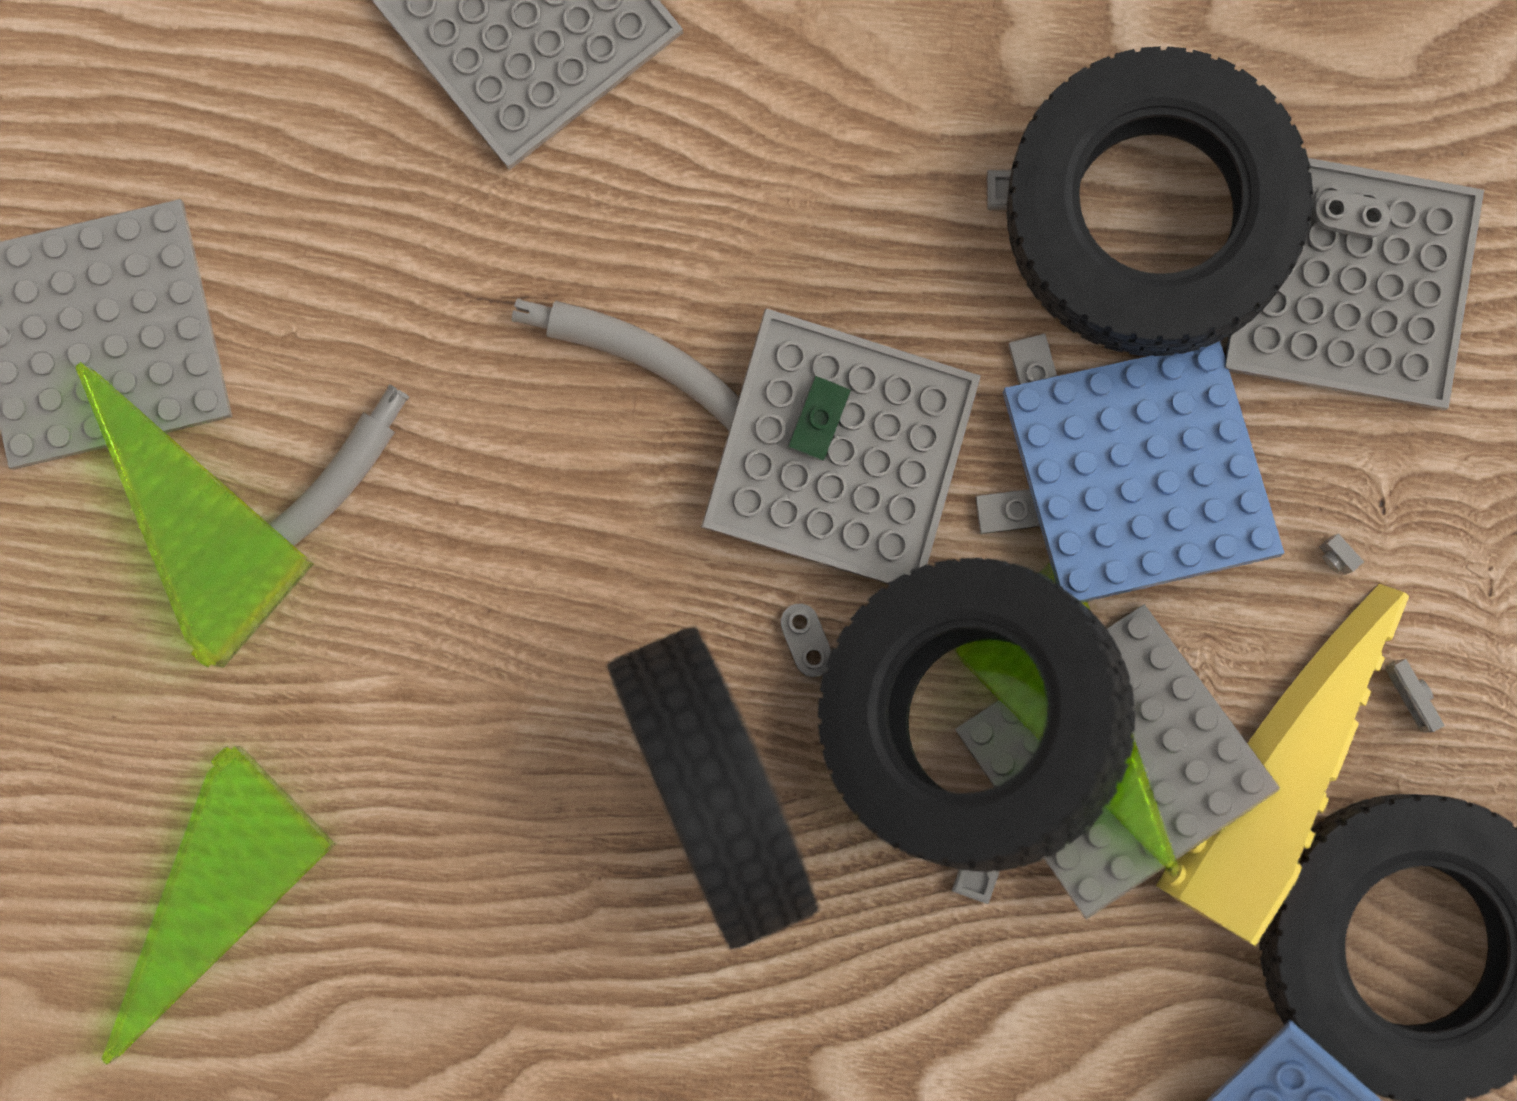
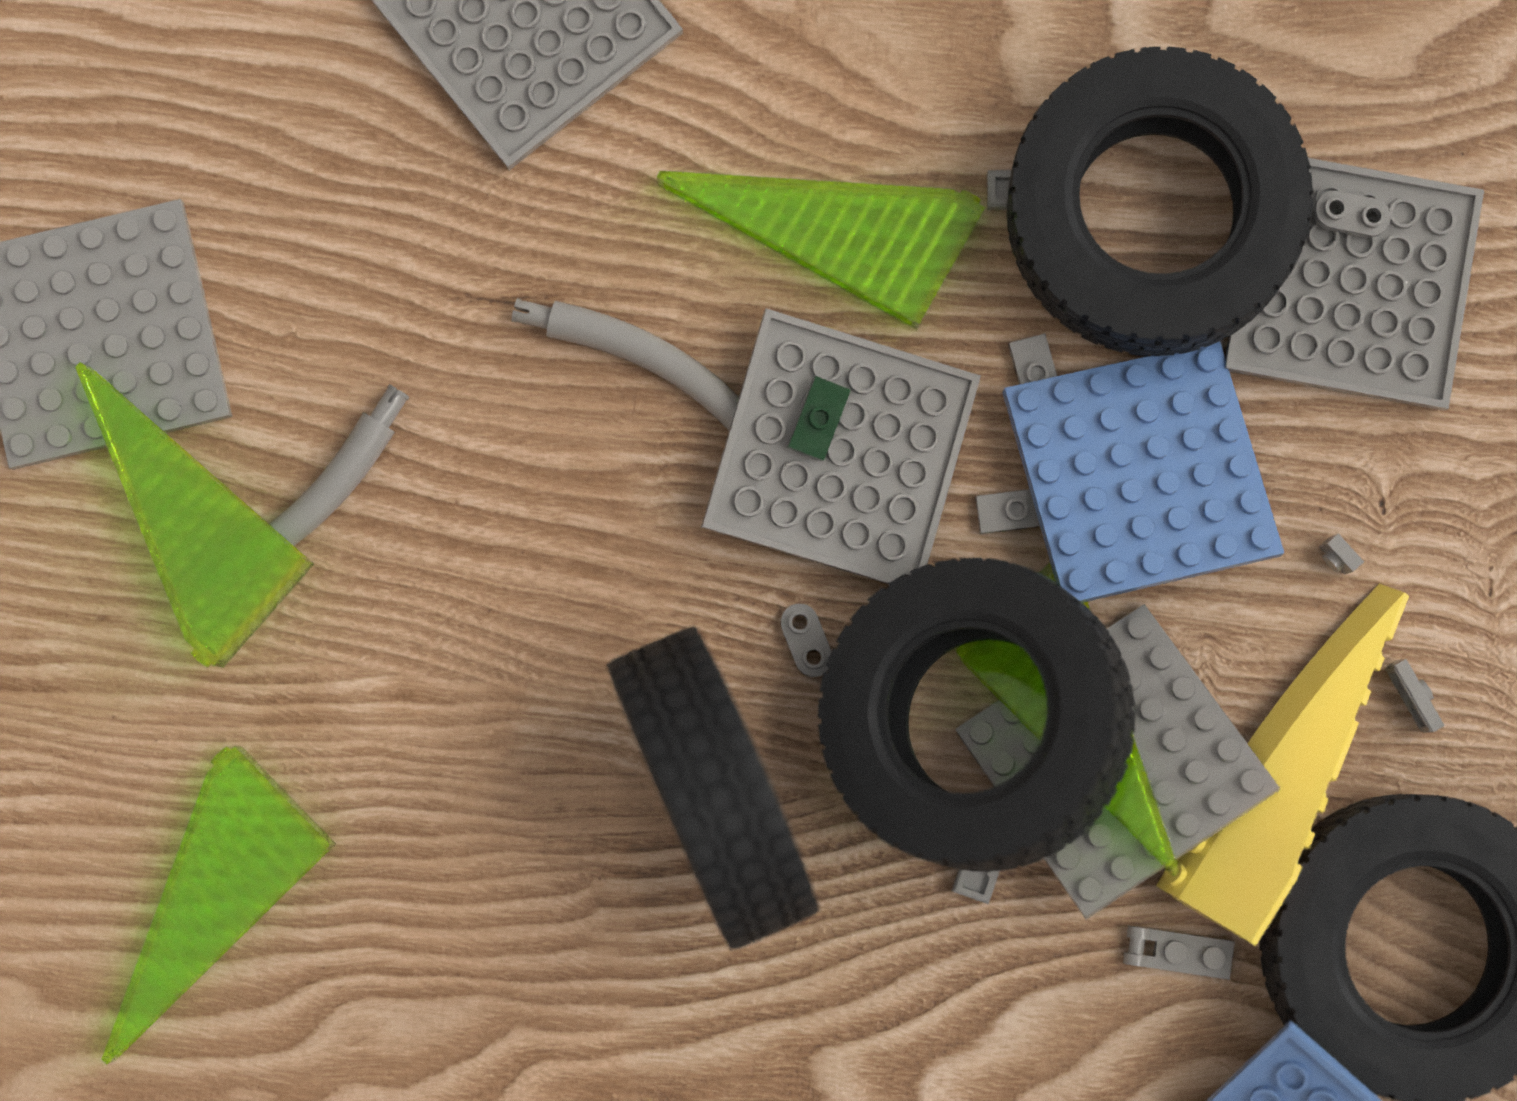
none -> clear neon green slope [657,171,985,330]
none -> light grey plate [1123,925,1235,980]

